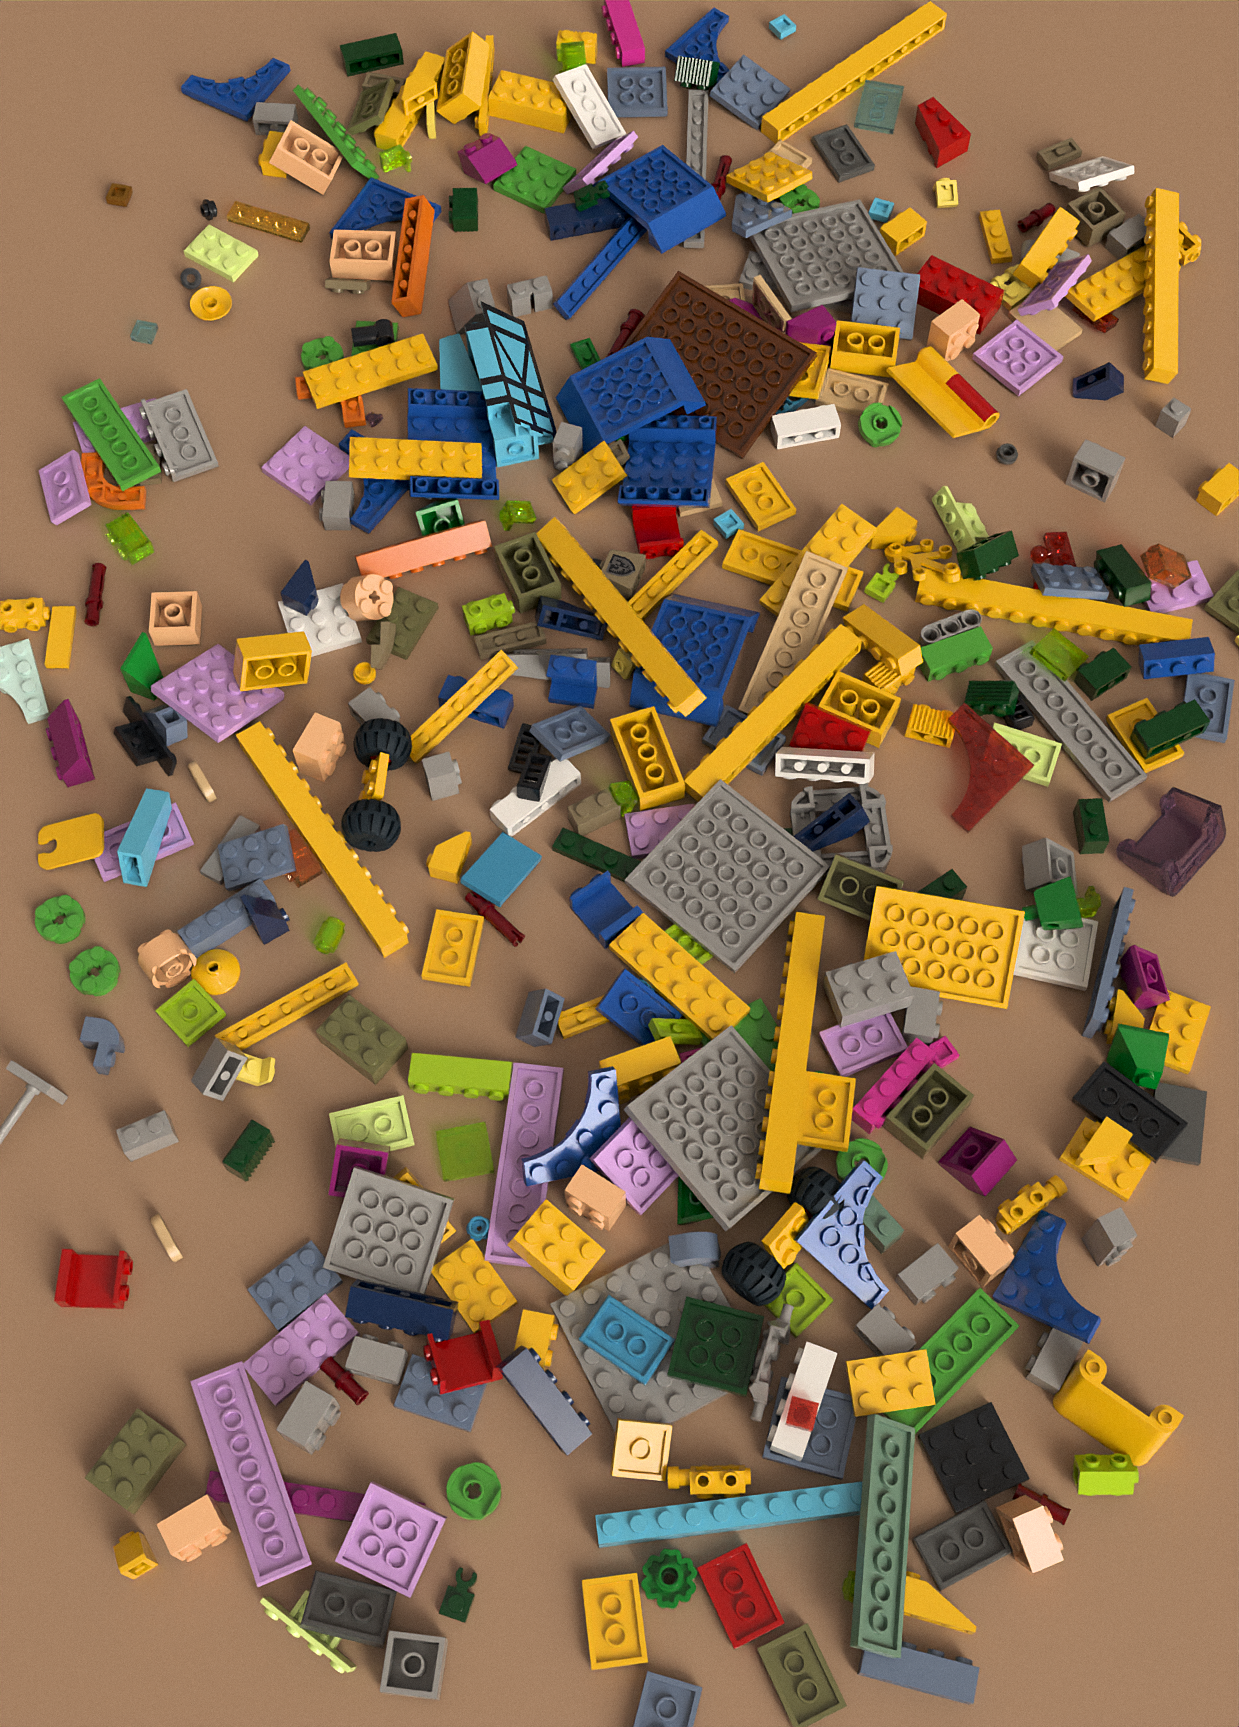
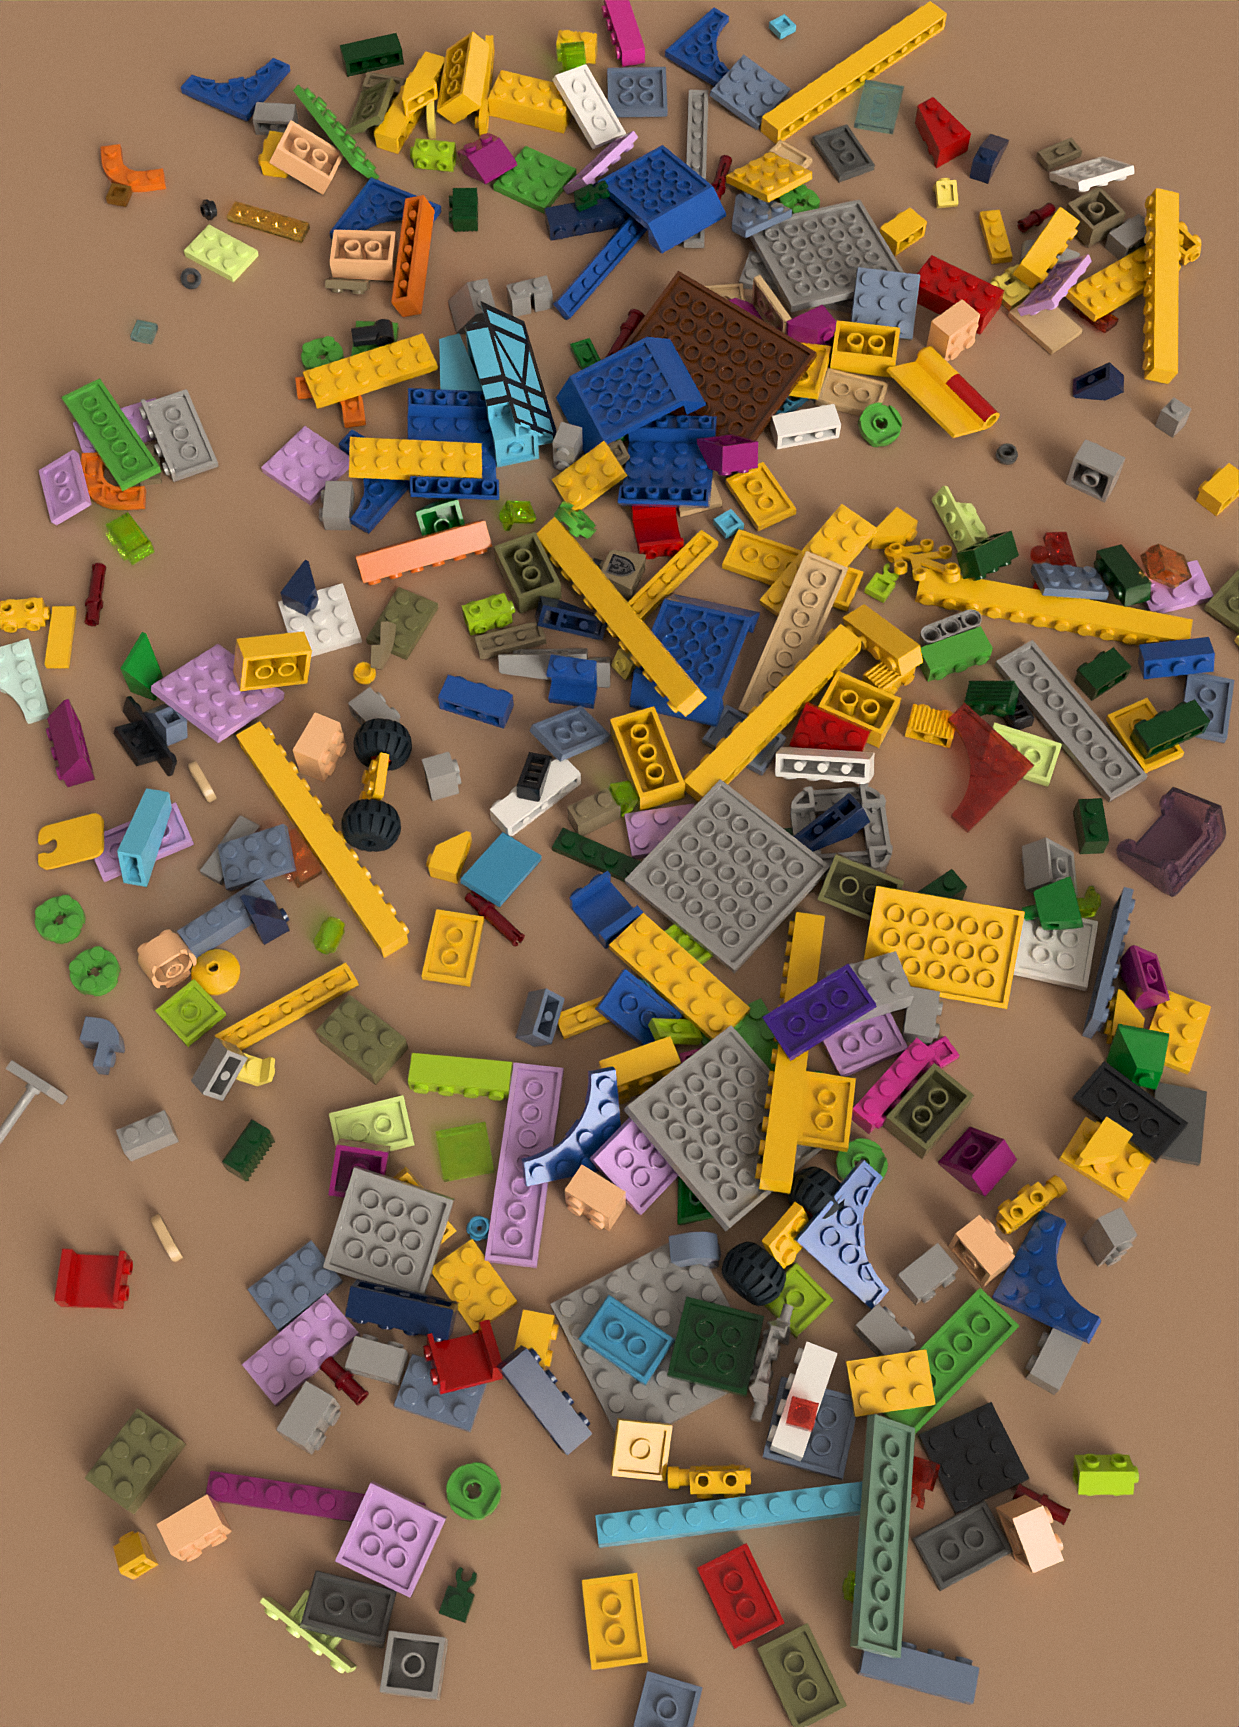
light nougat brick [149,591,202,646] -> none
yellow dish [190,286,232,321] -> none
lavender plate [190,1361,312,1587] -> none
light nougat brick [340,574,393,622] -> none
piece [366,412,383,427] -> none
clear neon green bracket [379,144,412,173] -> none
yellow plate [410,650,518,764] -> none
yellow brick [507,1199,606,1296] -> none
black slope [508,723,542,774] -> none
green plant [641,1549,697,1609] -> none
dark green brick [674,56,720,90] -> none
sand green brick [863,1195,904,1254] -> none
medium azure plate [868,197,894,223] -> none
yellow slope [904,1571,977,1635] -> none
lavender plate [972,320,1063,397] -> none
clear neon green tile [1029,628,1089,681] -> none
yellow windscreen [1053,1349,1184,1466] -> none
none -> orange plate [100,144,166,192]
none -> lime brick [410,138,457,172]
none -> bright green plate [554,501,597,539]
none -> magenta slope [697,434,758,476]
none -> dark purple plate [762,964,877,1061]
none -> clear red plate [911,1456,940,1509]
none -> dark blue slope [969,134,1009,184]

